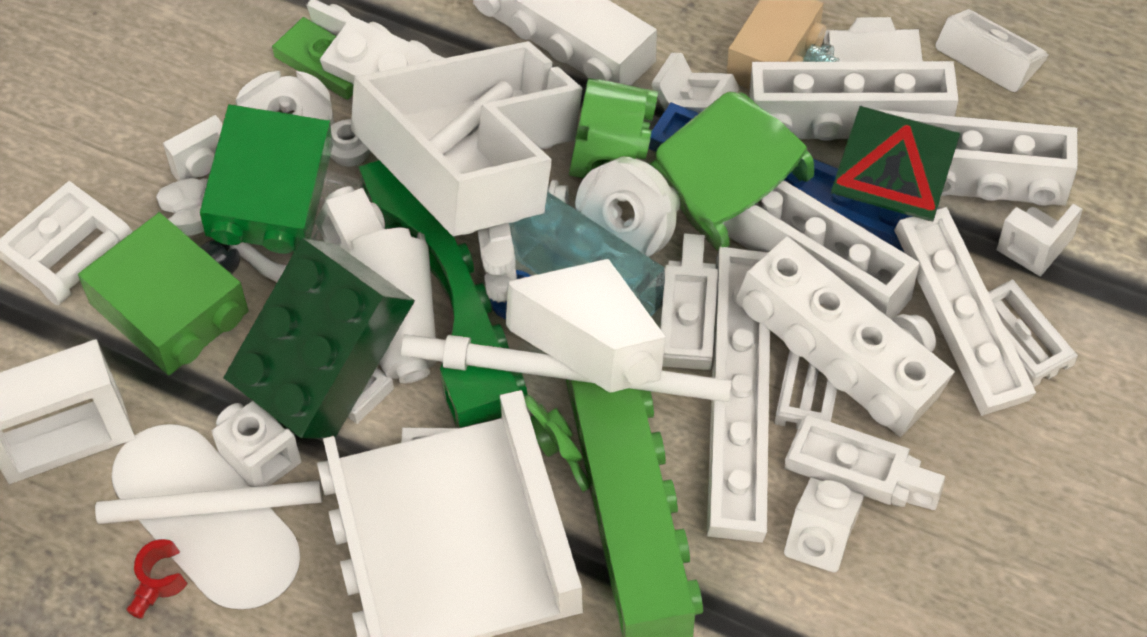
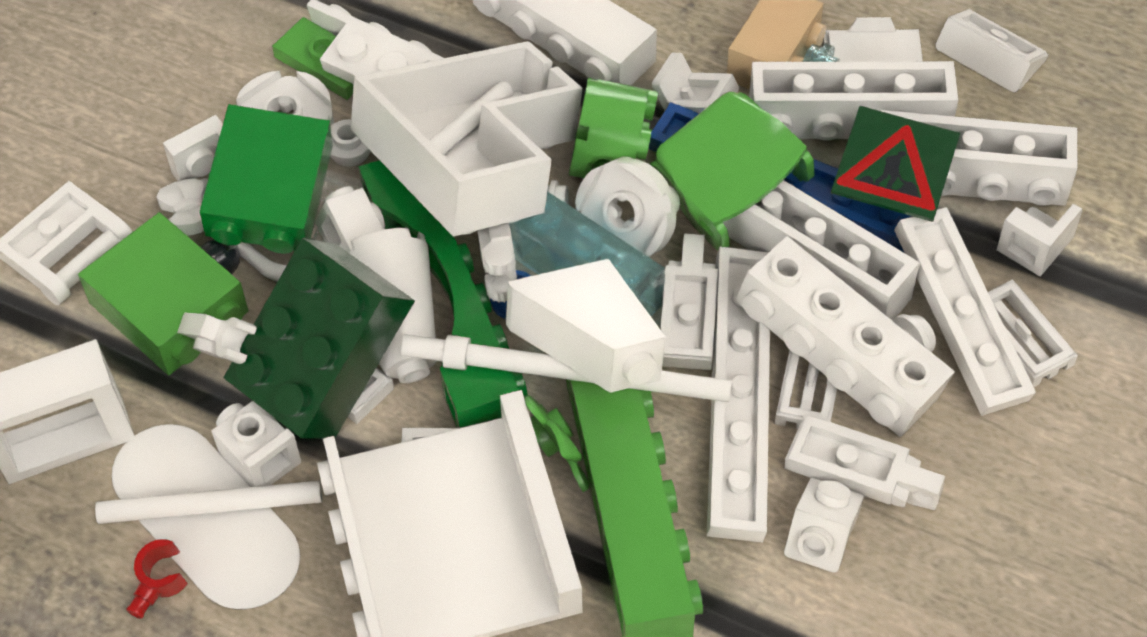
none -> white plate [177,312,257,364]

